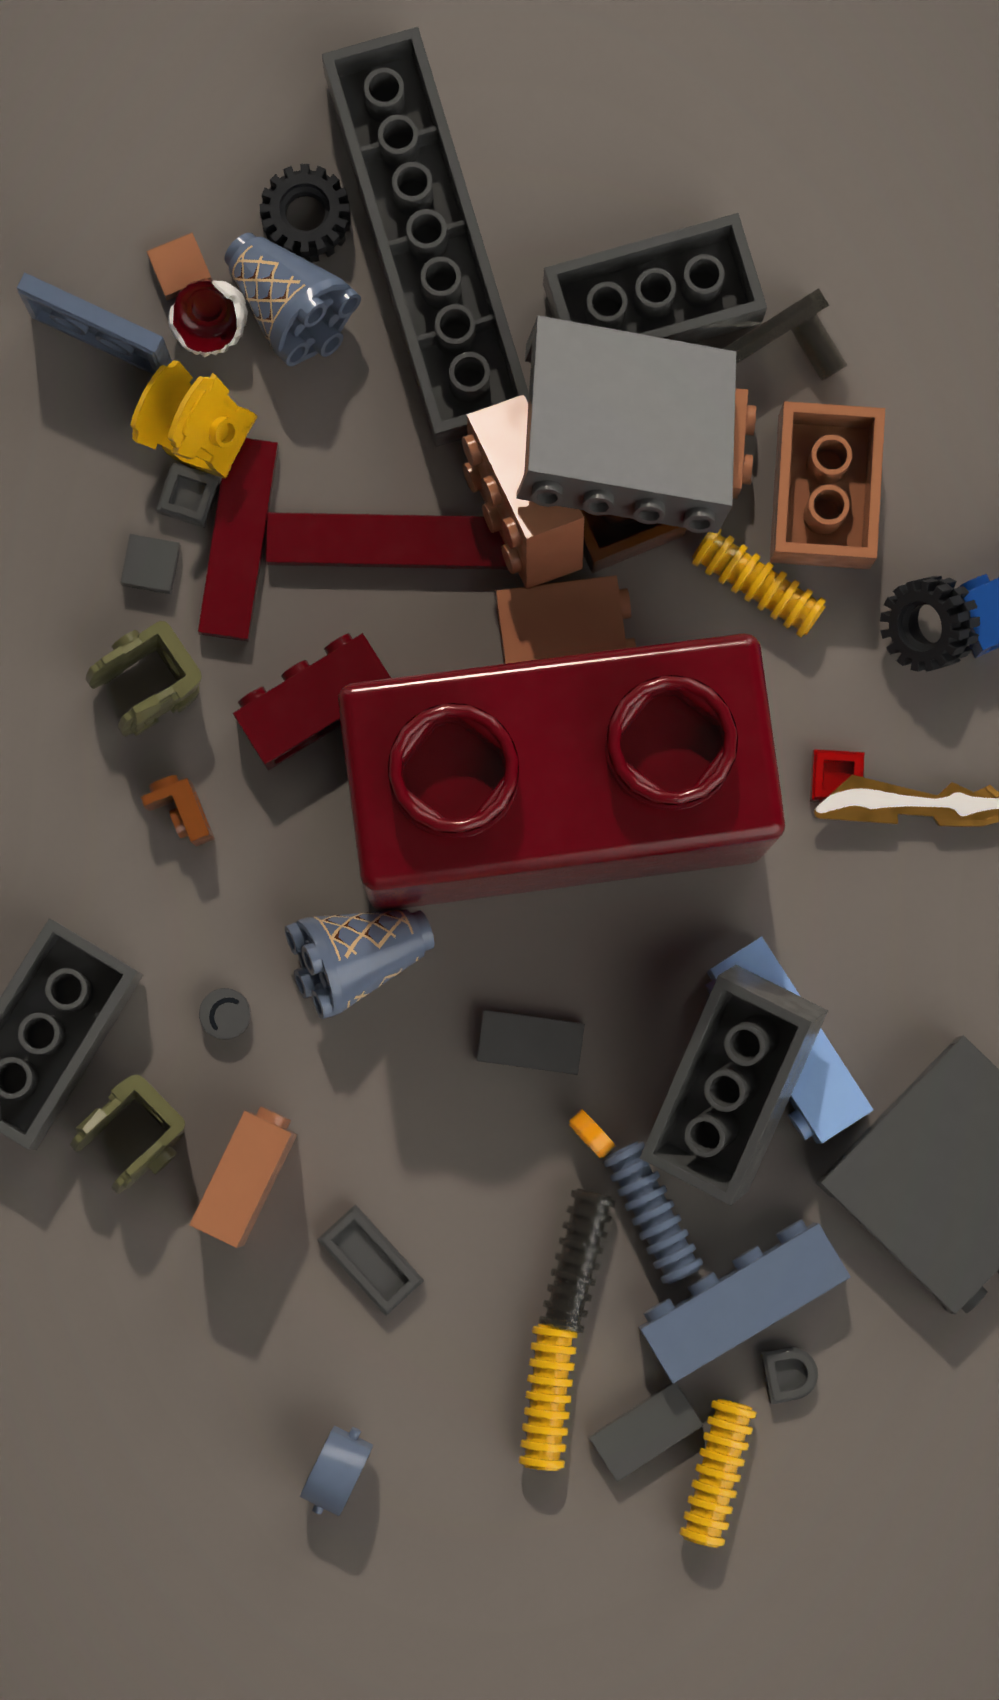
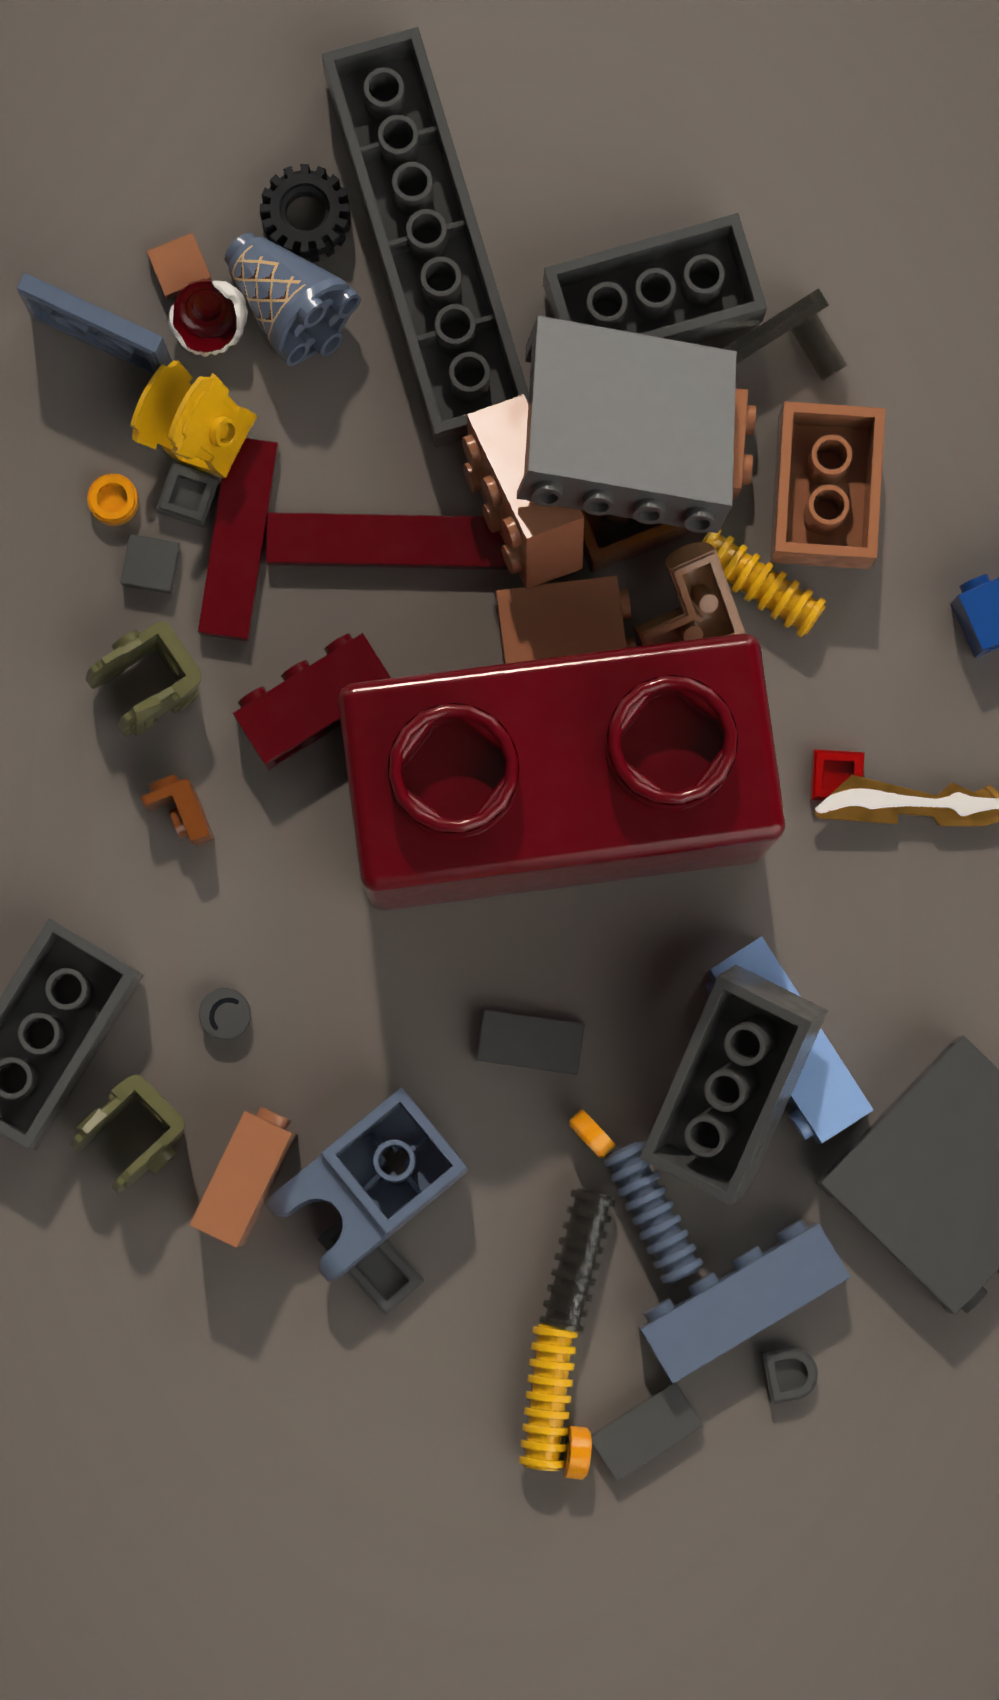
sand blue cone [285,909,435,1019] -> none
sand blue piece [300,1426,373,1516] -> none
yellow piece [679,1398,757,1548] -> none
black tyre [880,576,980,672] -> none
none -> light orange tile [87,473,139,526]
none -> sand blue brick [266,1087,468,1282]
none -> light orange tile [563,1426,592,1480]
none -> medium nougat brick [633,542,746,647]

